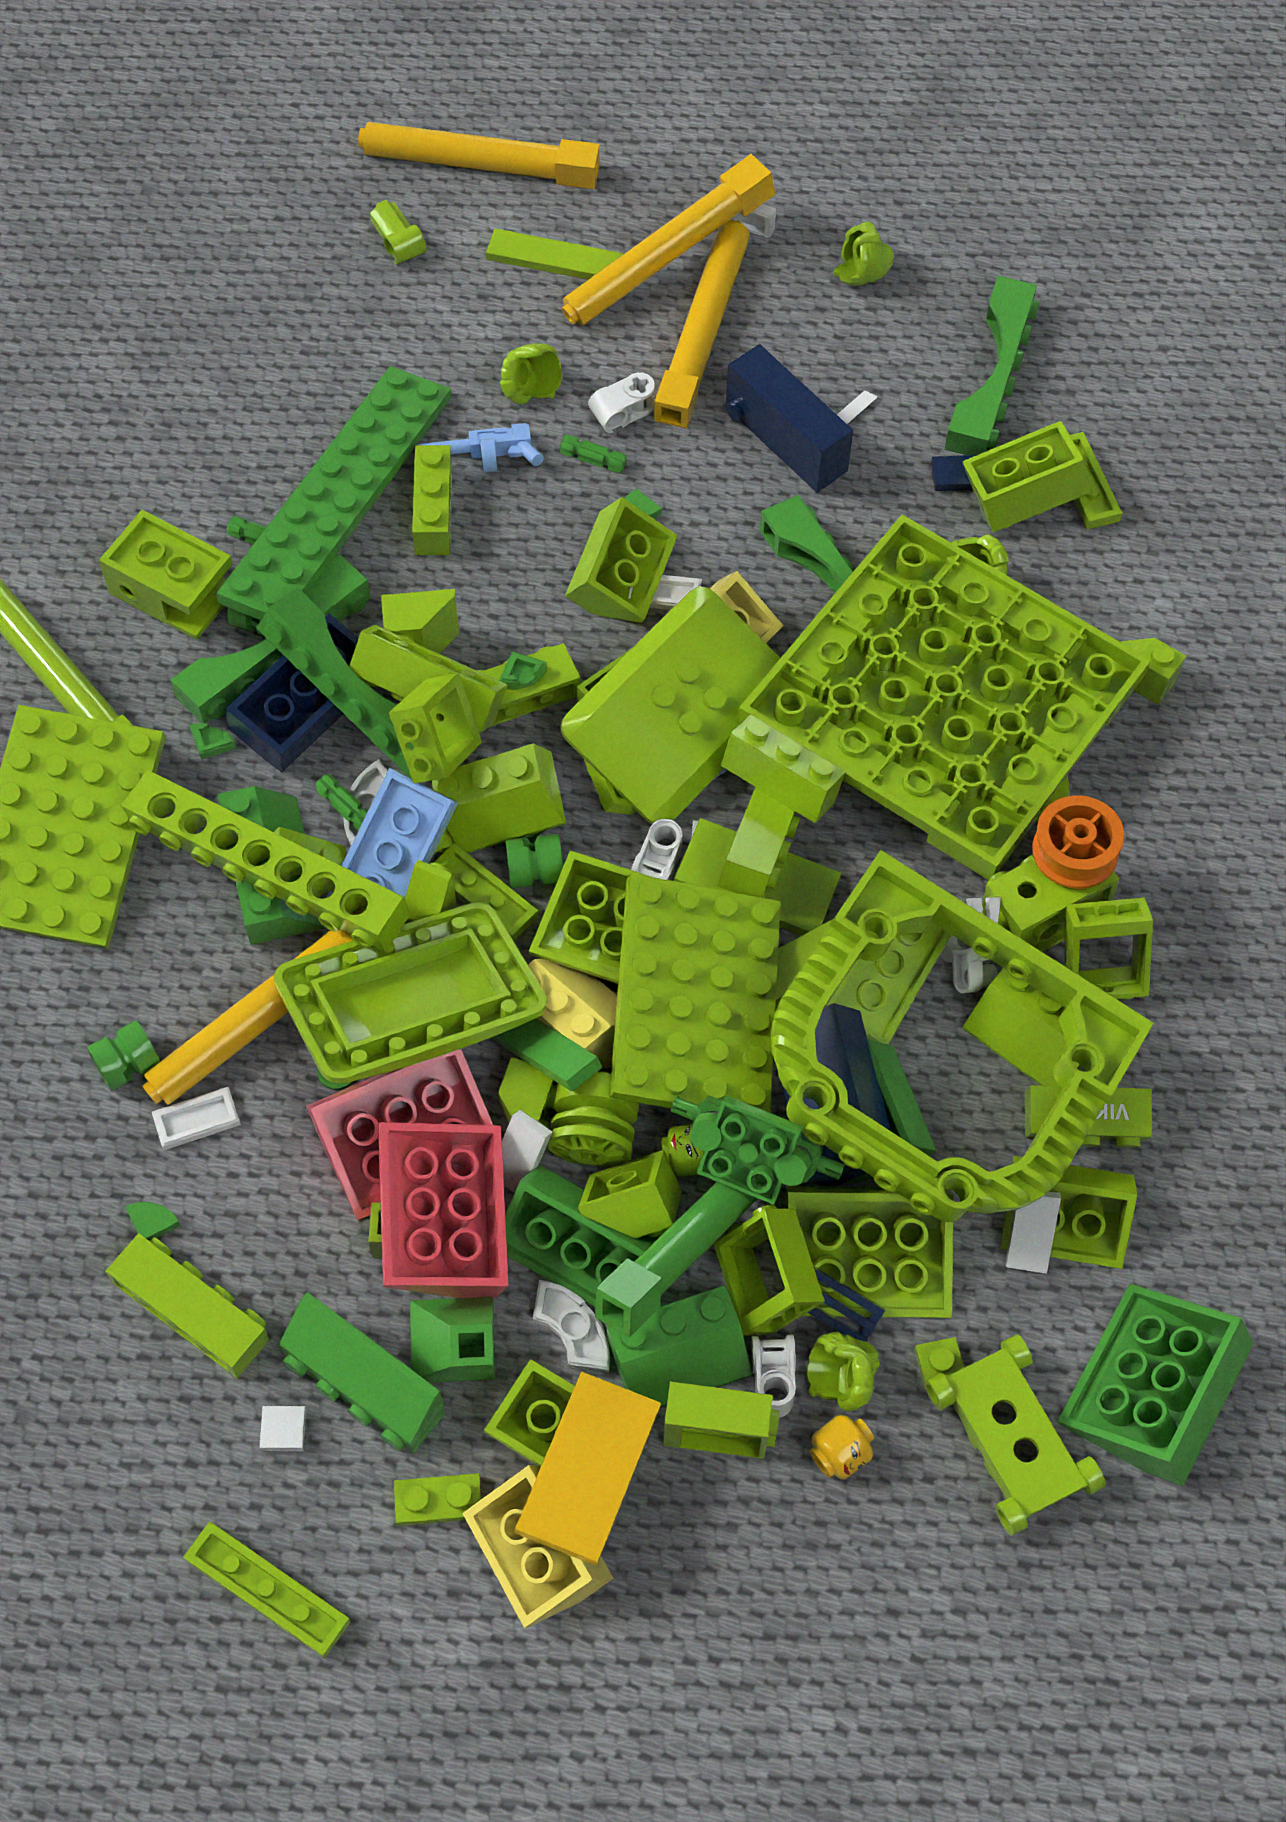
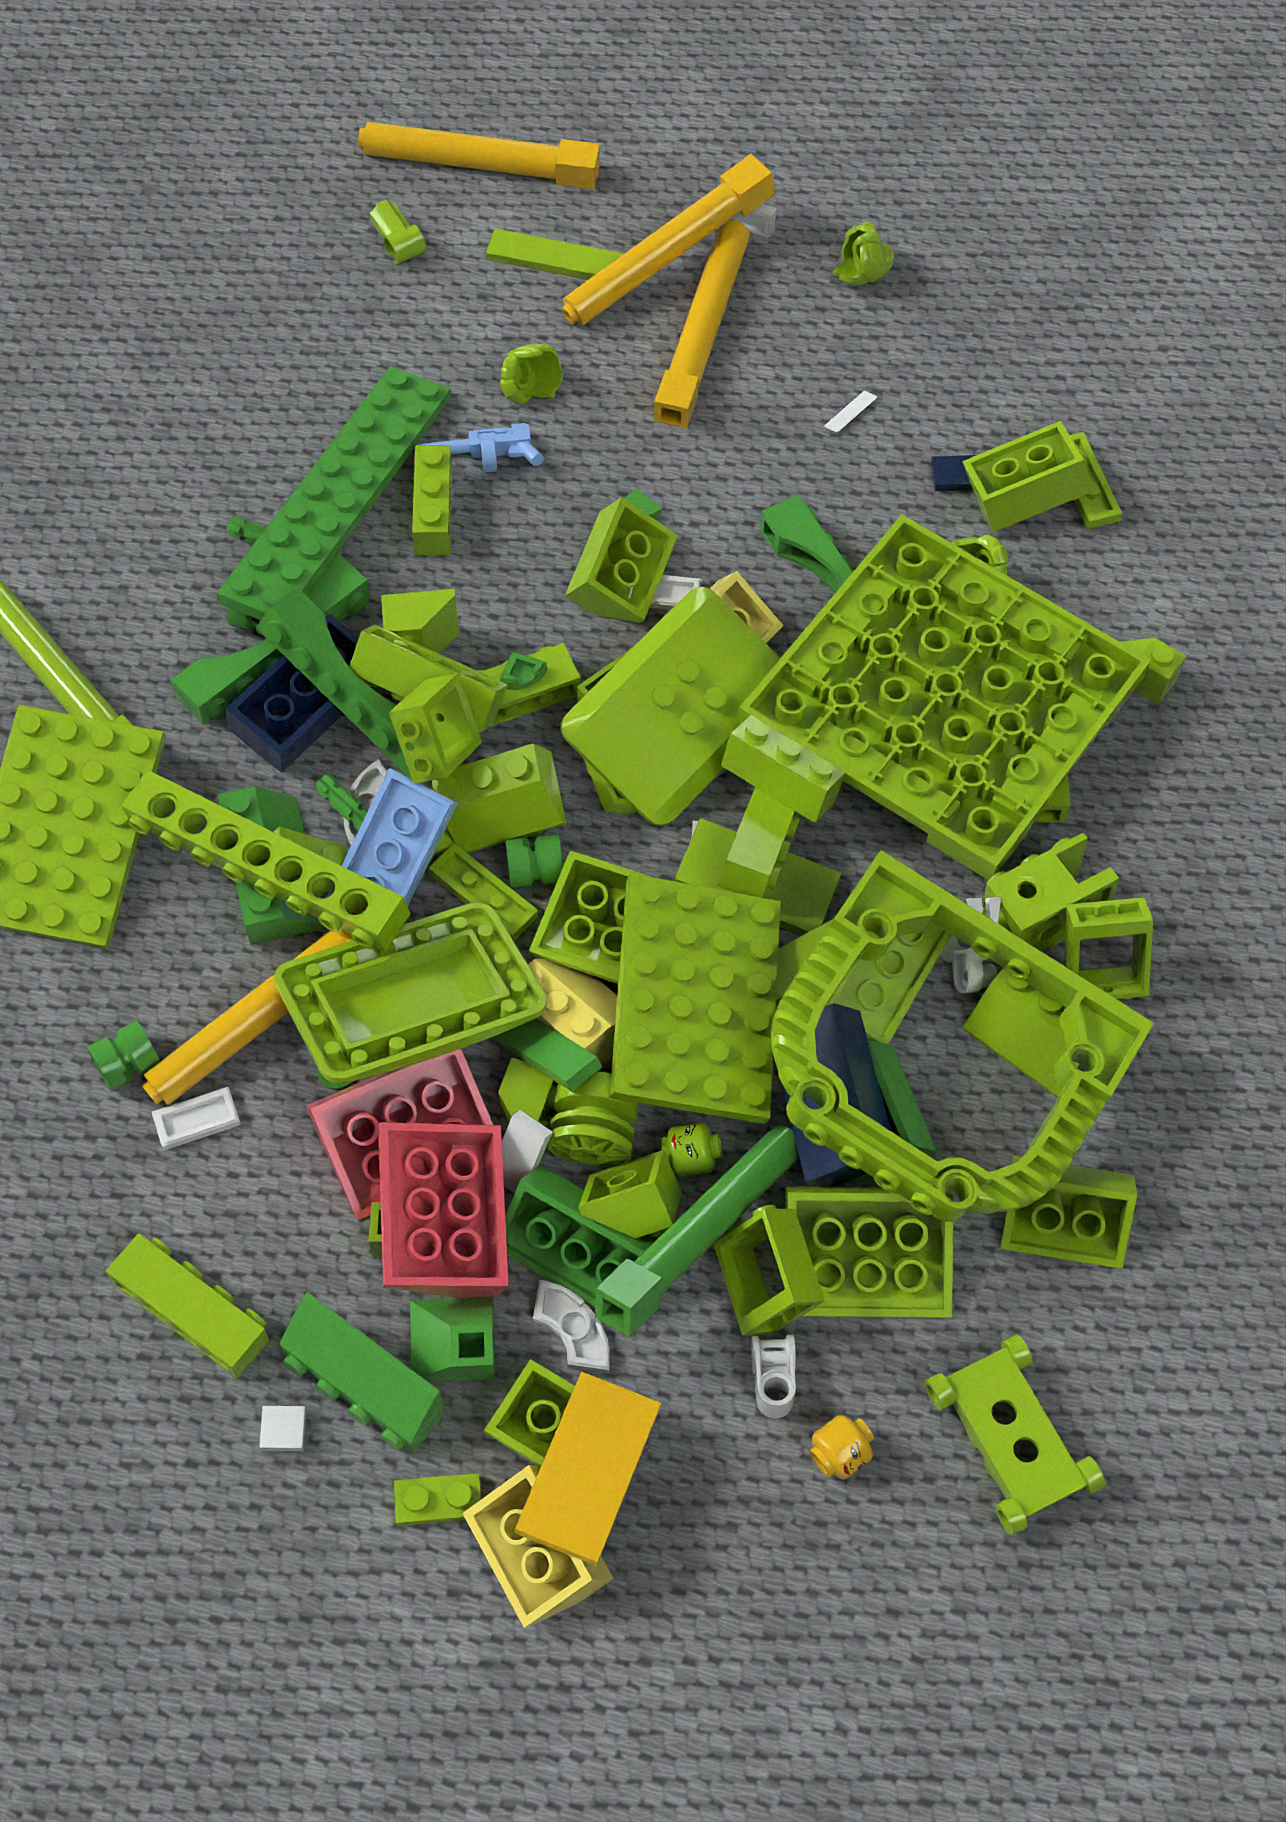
lime torso [99,509,233,640] -> none
bright green tile [125,1202,181,1241] -> none
lime plate [183,1521,351,1659] -> none
bright green tile [189,723,237,760] -> none
lime slope [404,860,457,924] -> none
bright green axle [560,434,627,473] -> none
white piece [588,373,655,433] -> none
bright green slope [607,1285,753,1407] -> none
white piece [631,819,682,881] -> none
lime window [663,1381,780,1459] -> none
bright green piece [671,1095,845,1205] -> none
dark blue brick [725,344,853,493] -> none
lime hair [806,1332,880,1412] -> none
dark blue tile [807,1266,885,1342] -> none
lime plate [914,1337,964,1389] -> none
bright green arch [944,276,1040,455] -> none
white tile [1006,1191,1061,1274] -> none
lime brick [1025,1085,1152,1148] -> none
orange wheel [1032,795,1124,889] -> none
bright green slope [1057,1284,1254,1486] -> none

